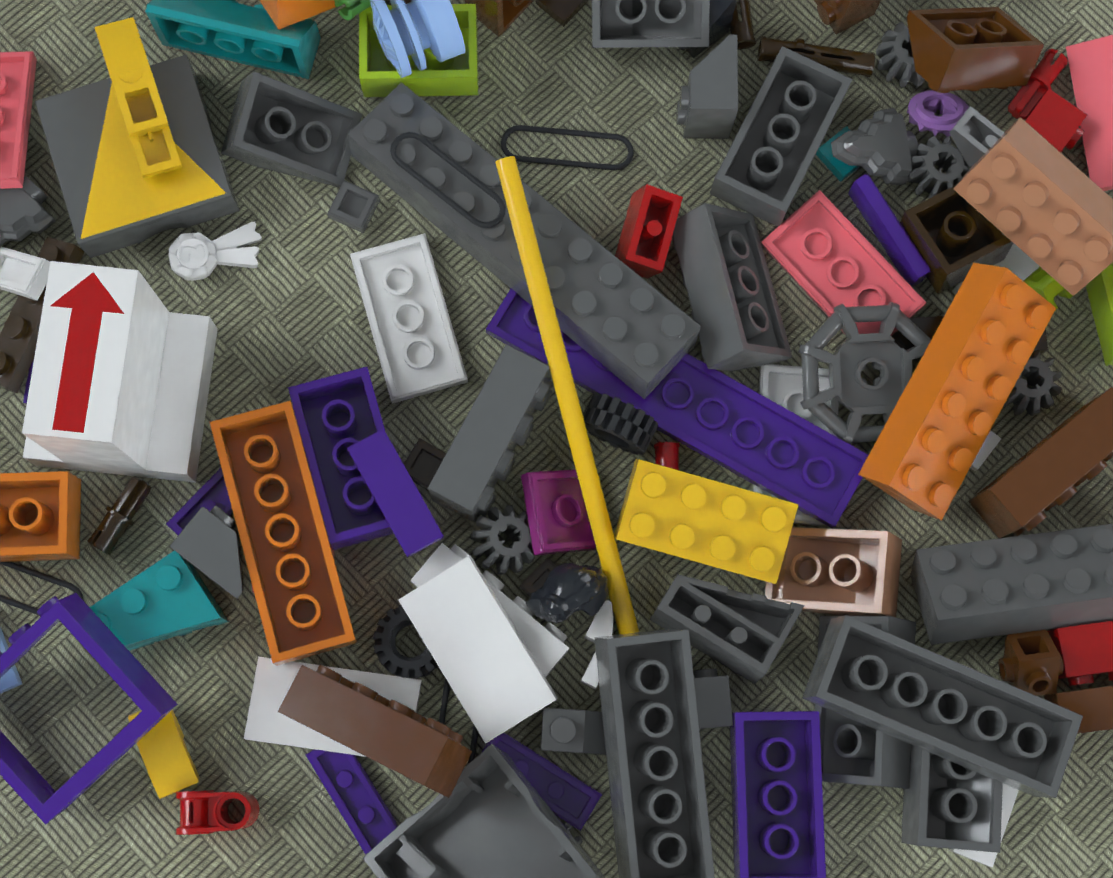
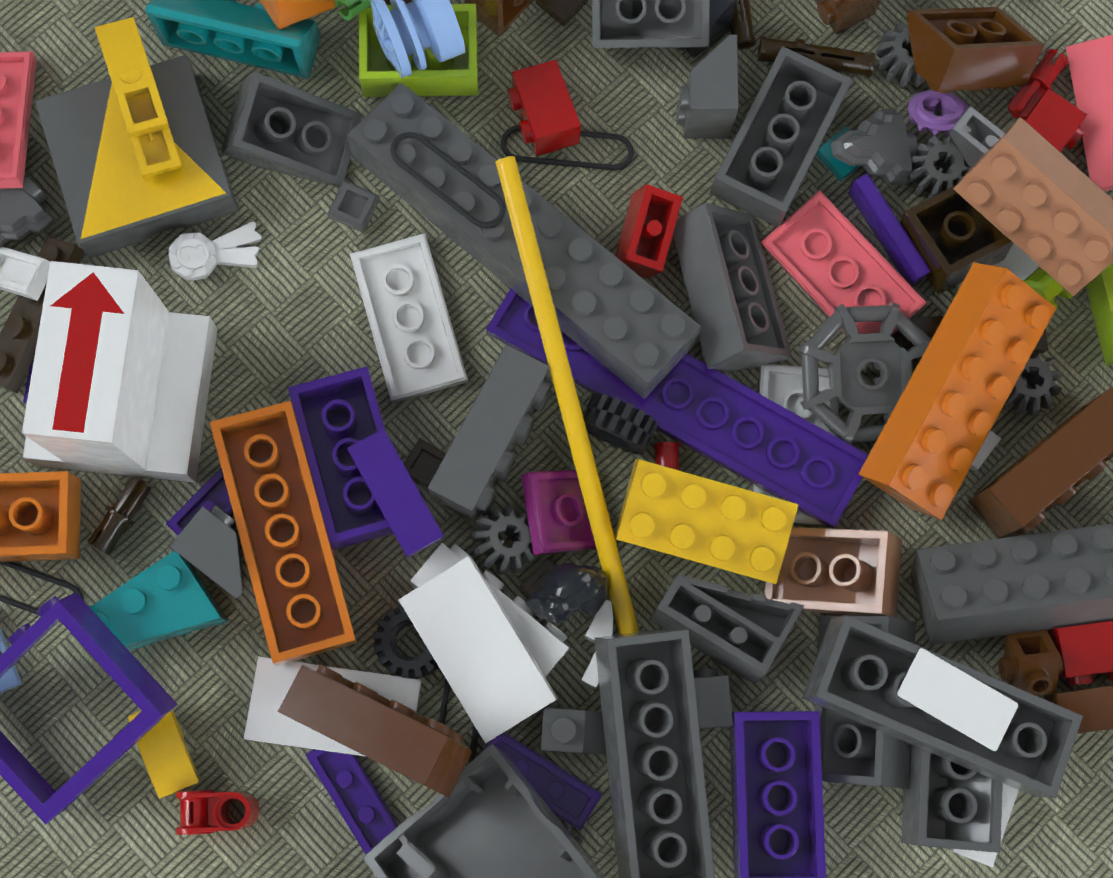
none -> red brick [507,59,581,156]
none -> white sticker [897,648,1018,751]

